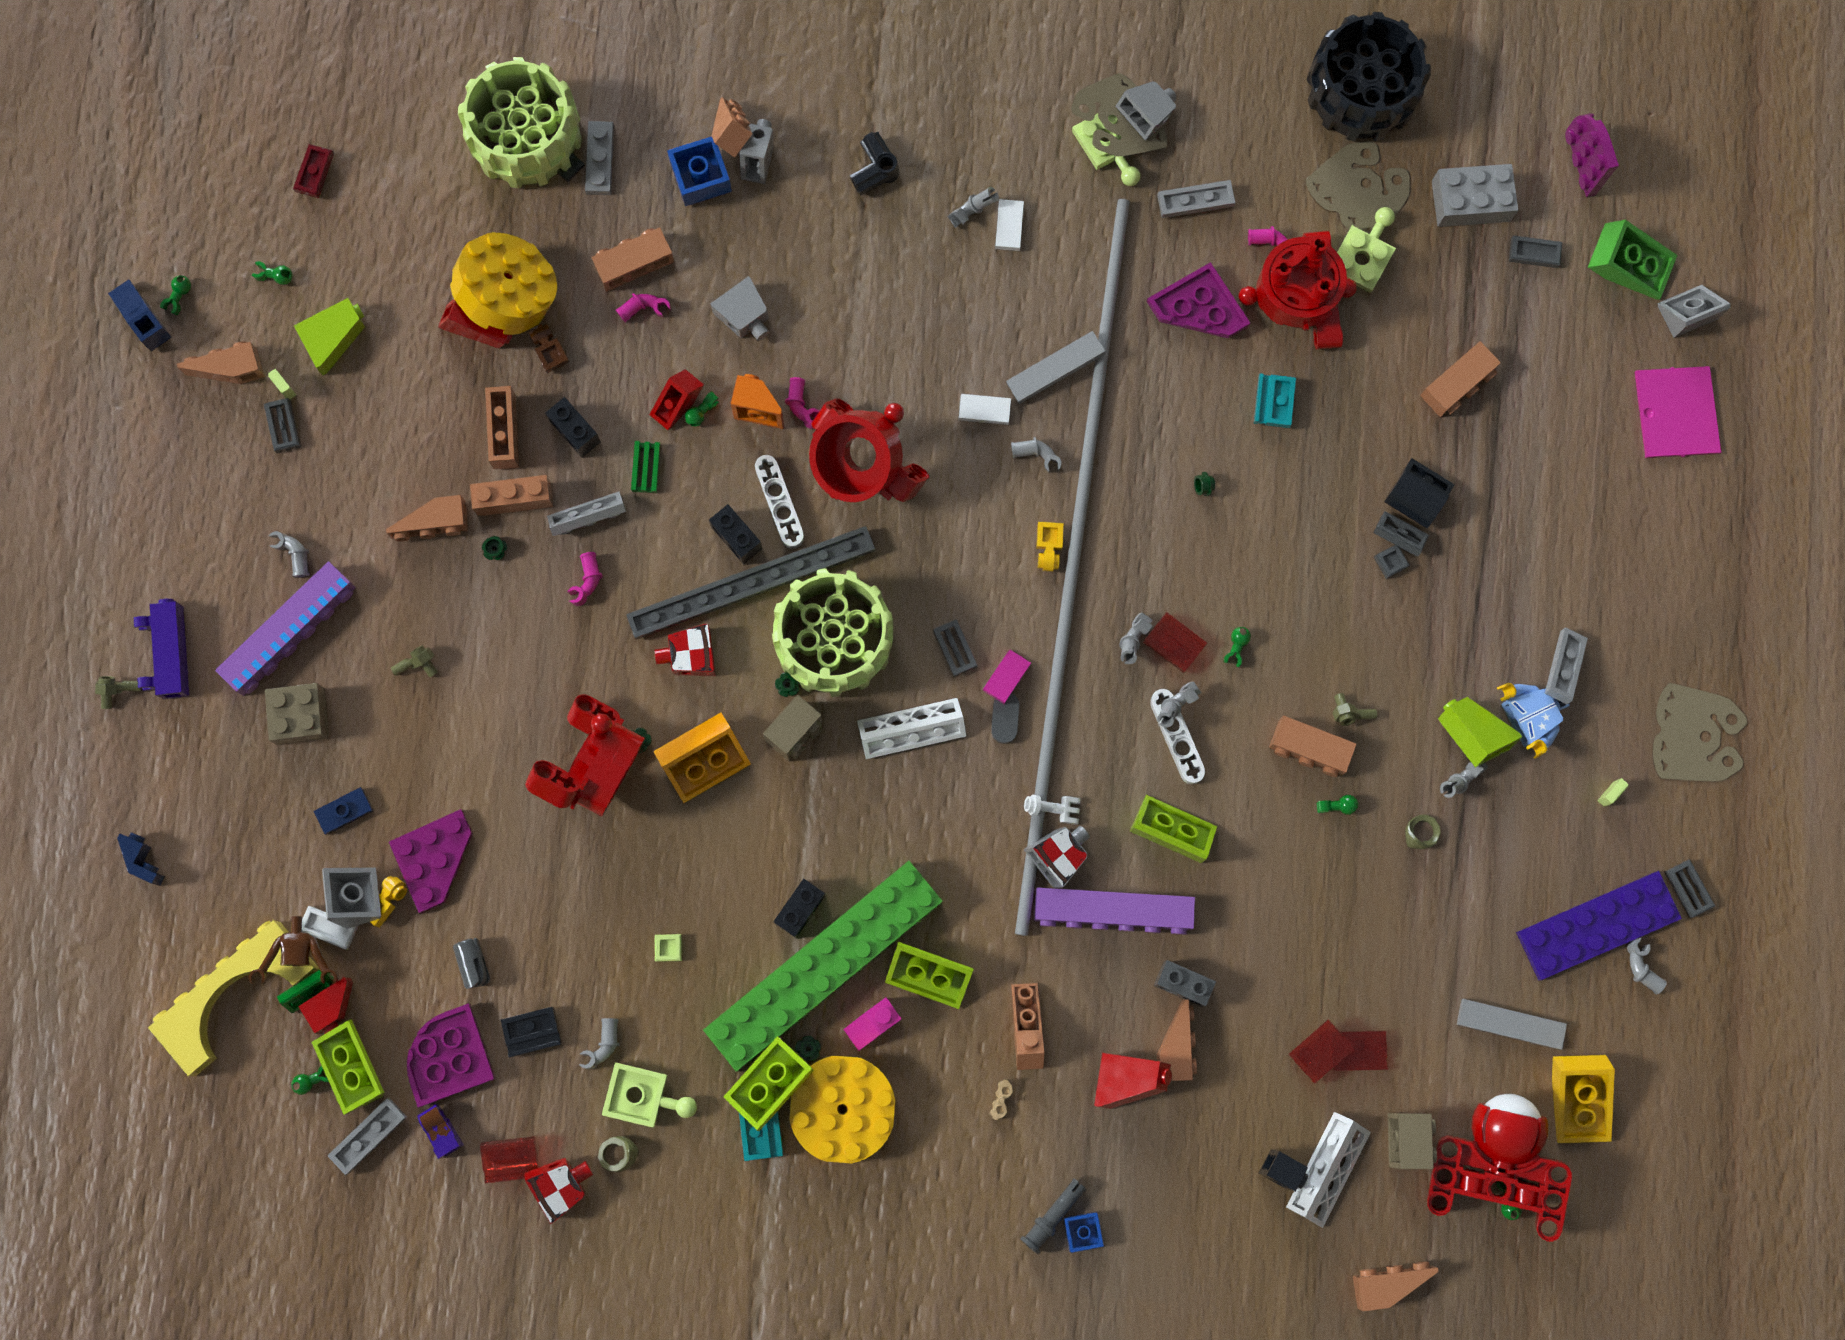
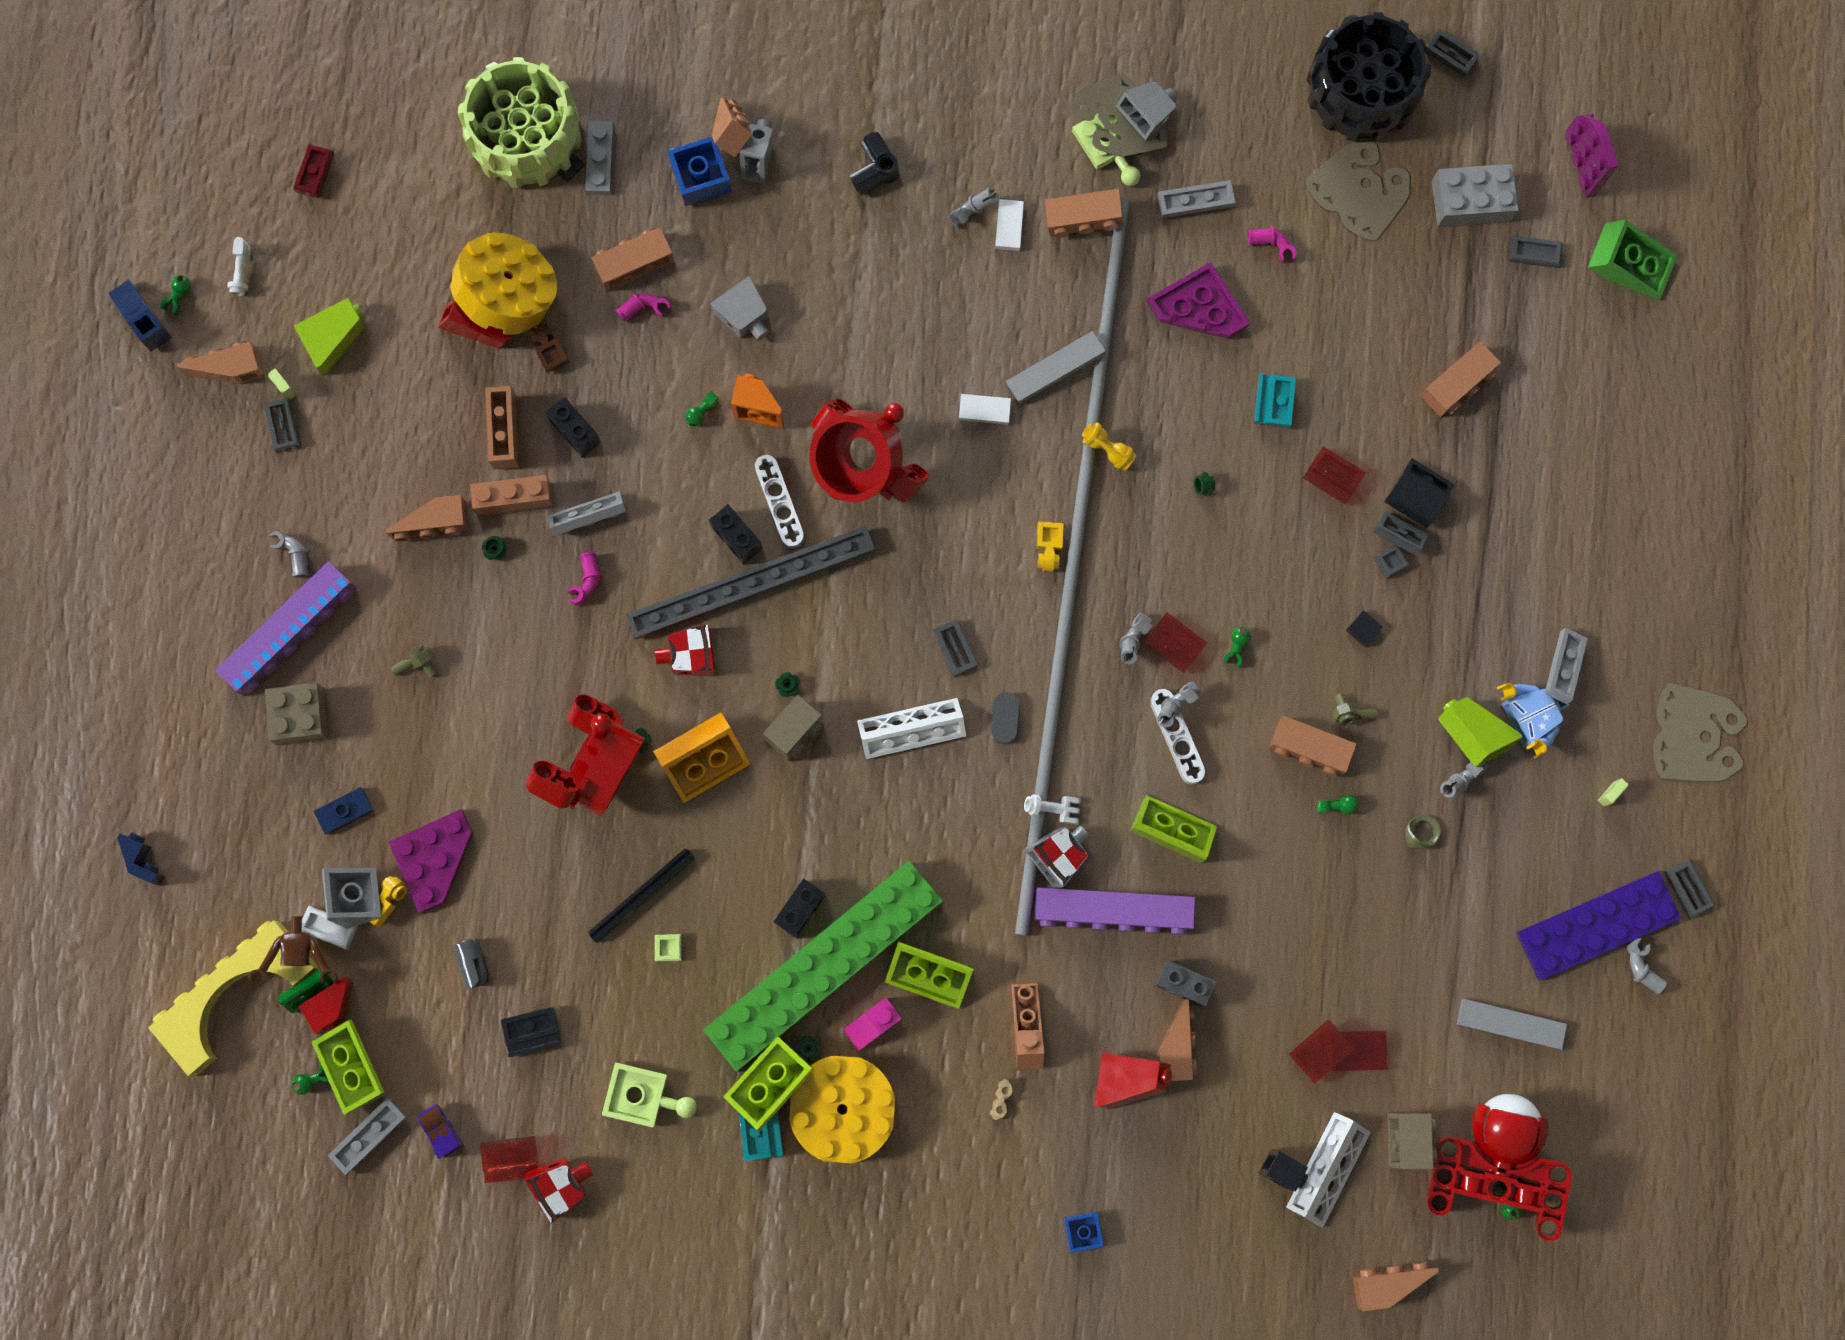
olive piece [95,676,141,709] -> none
dark purple brick [134,599,189,699] -> none
green arm [252,261,293,285] -> none
magenta plate [407,1003,496,1108] -> none
light grey piece [579,1018,620,1070] -> none
olive piece [598,1136,639,1172] -> none
green tile [631,441,661,493] -> none
red slope [649,369,704,430] -> none
yellowish green wheel [772,568,893,697] -> none
dark pink piece [785,377,819,429] -> none
dark pink slope [983,650,1031,704] -> none
light grey piece [1011,437,1061,473] -> none
dark grey pin [1020,1178,1087,1255] -> none
red piece [1238,231,1357,350] -> none
yellowish green plate [1337,207,1396,293] -> none
yellow slope [1552,1055,1615,1143] -> none
dark pink piece [1634,366,1721,458] -> none
light grey slope [1658,285,1731,338] -> none
none -> white hinge [227,237,251,296]
none -> black axle [588,848,694,943]
none -> nougat brick [1045,189,1124,238]
none -> yellow piece [1082,423,1136,470]
none -> clear red plate [1303,446,1366,505]
none -> black tile [1346,610,1383,647]
none -> dark grey tile [1425,29,1480,78]

